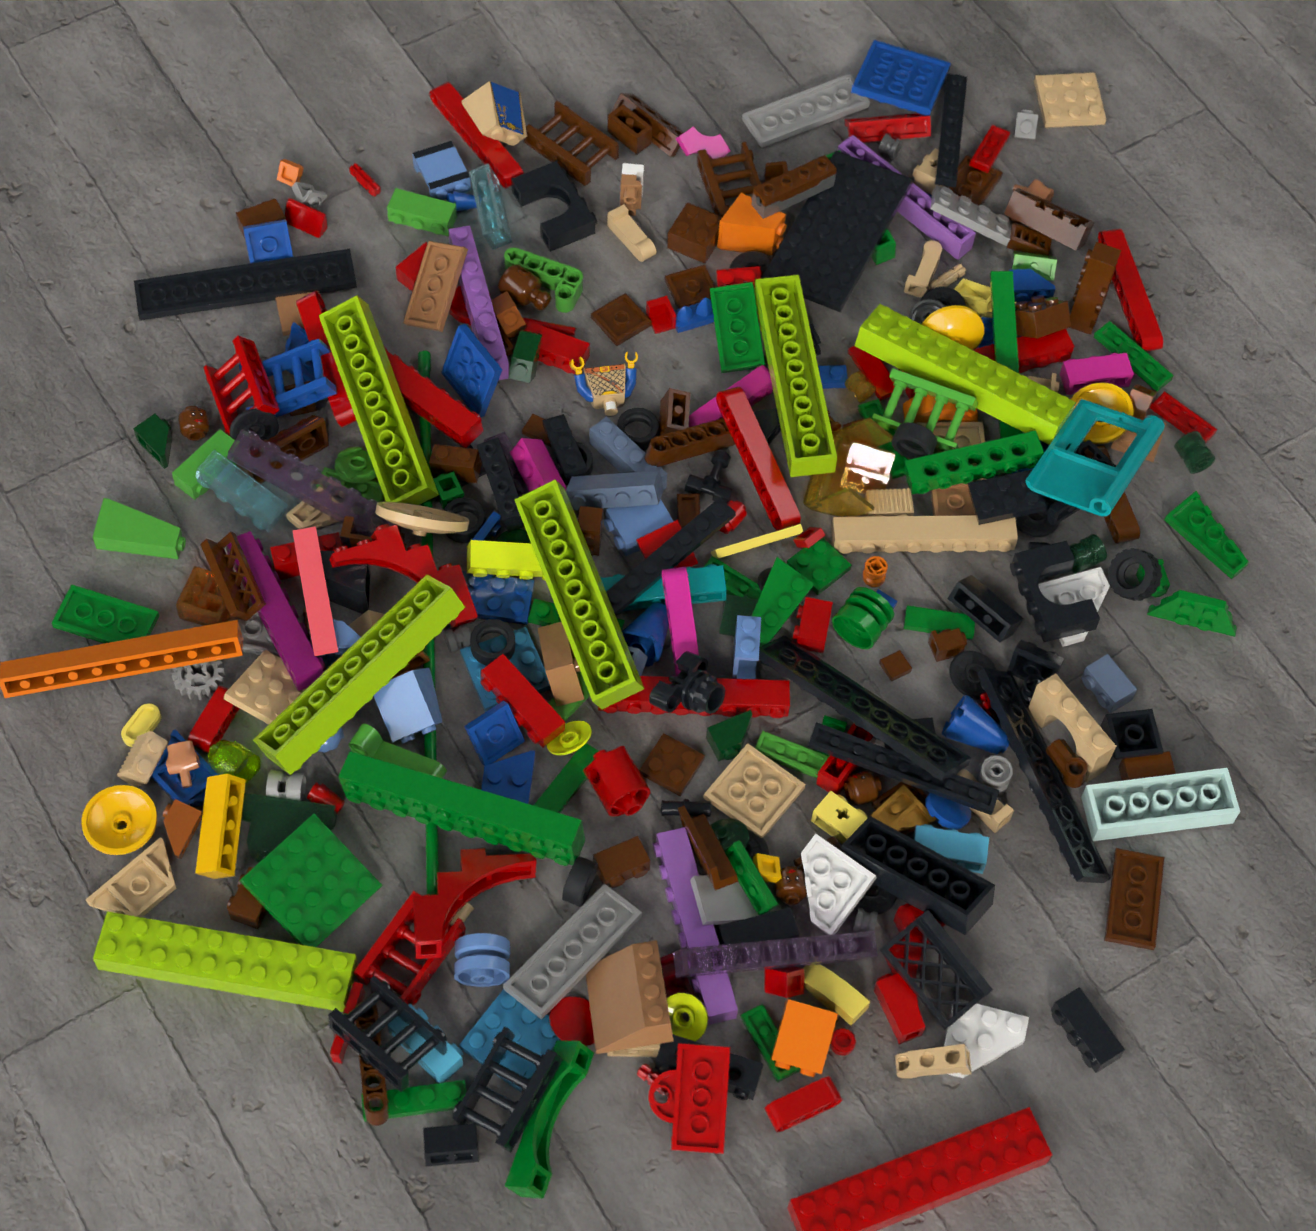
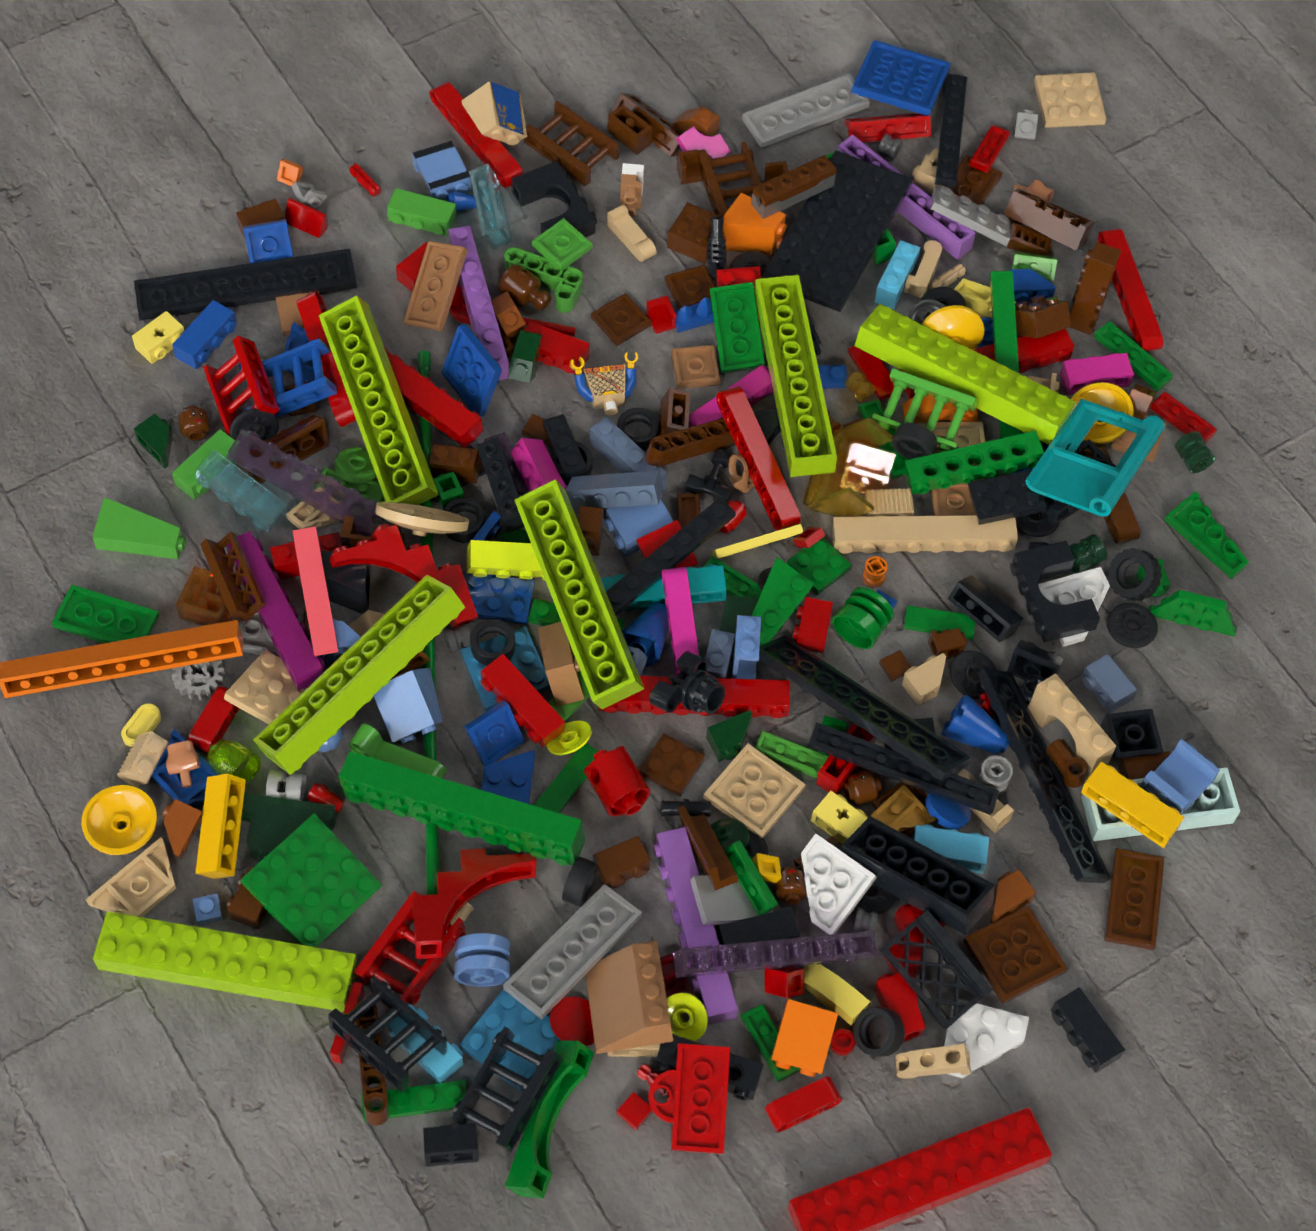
none -> light yellow brick [132,311,184,364]
none -> blue brick [172,300,237,369]
none -> medium blue plate [193,893,223,925]
none -> bright green tile [532,218,593,271]
none -> red tile [616,1092,653,1130]
none -> medium nougat tile [671,345,721,389]
none -> dark orange slope [673,106,720,137]
none -> reddish brown panel [677,149,702,185]
none -> sand blue brick [705,629,735,678]
none -> black hinge [707,216,727,278]
none -> medium nougat piece [728,454,754,493]
none -> black tyre [853,1007,905,1057]
none -> medium azure brick [874,240,920,310]
none -> tan slope [902,653,946,706]
none -> reddish brown plate [963,906,1068,1004]
none -> dark orange slope [990,869,1036,924]
none -> yellow brick [1081,762,1185,848]
none -> black wheel [1107,603,1158,648]
none -> medium blue panel [1140,739,1220,815]

